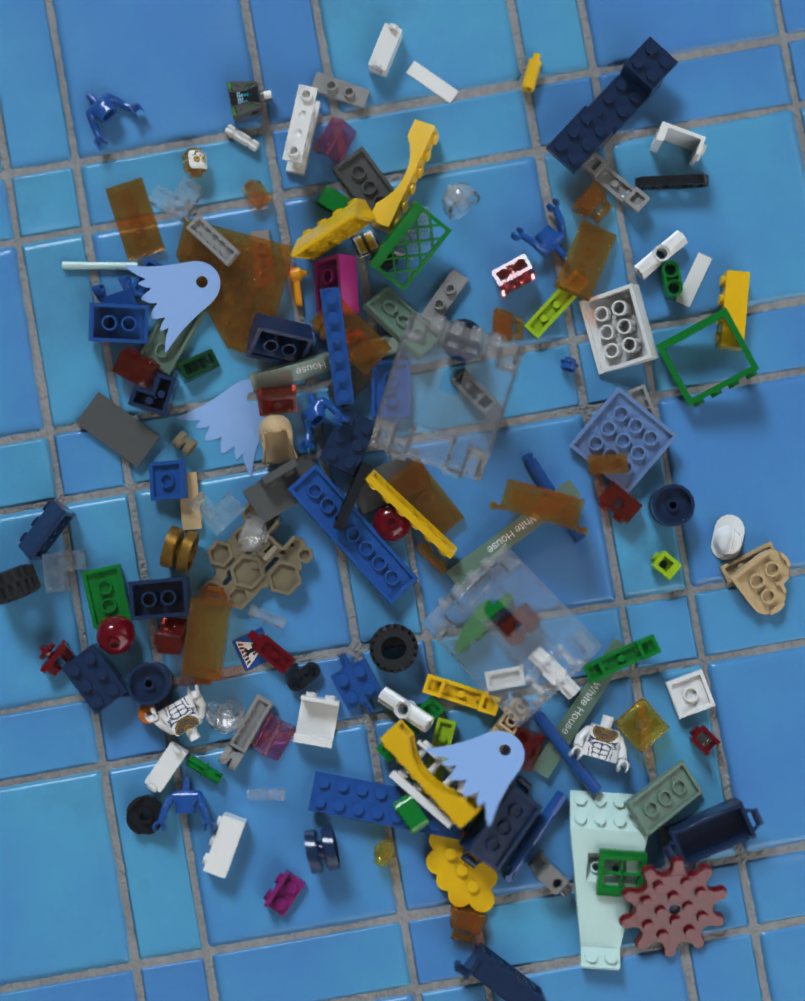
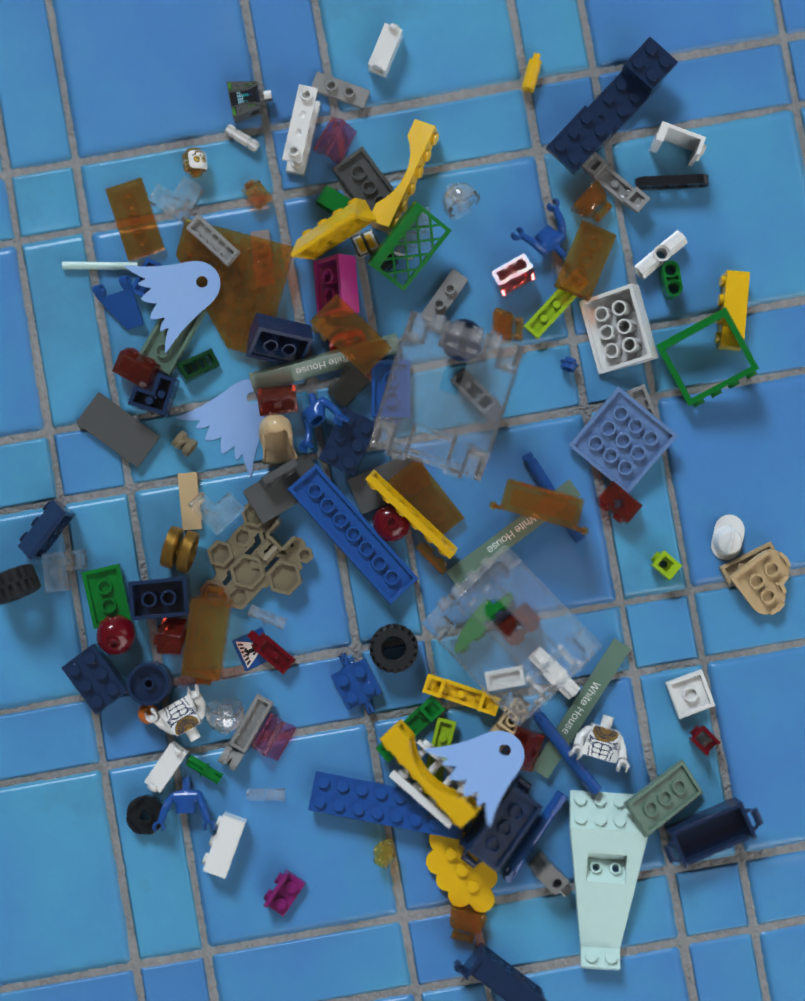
dark red hips [39,639,74,676] -> none
blue piece [86,93,144,150] -> none
blue slope [88,302,149,344] -> none
blue plate [149,460,188,501] -> none
clear cylinder [236,512,270,552] -> none
light orange piece [288,267,308,308] -> none
black beam [288,662,321,691] -> none
white panel [293,691,340,748] -> none
dark blue wheel [304,826,340,874] -> none
blue plate [320,287,355,406] -> none
black beam [332,461,371,532] -> none
sand green tile [362,285,442,360] -> none
white piece [378,687,434,732] -> none
green beam [392,793,429,835] -> none
white sticker [406,61,459,103] -> none
green slope [582,634,662,684] -> none
clear orange plate [588,453,628,475] -> none
green piece [596,848,647,897] -> none
clear yellow brick [614,698,670,753] -> none
plate [619,856,727,957] -> none
dark blue wheel [647,484,695,527] -> none
white sticker [676,252,712,307] -> none

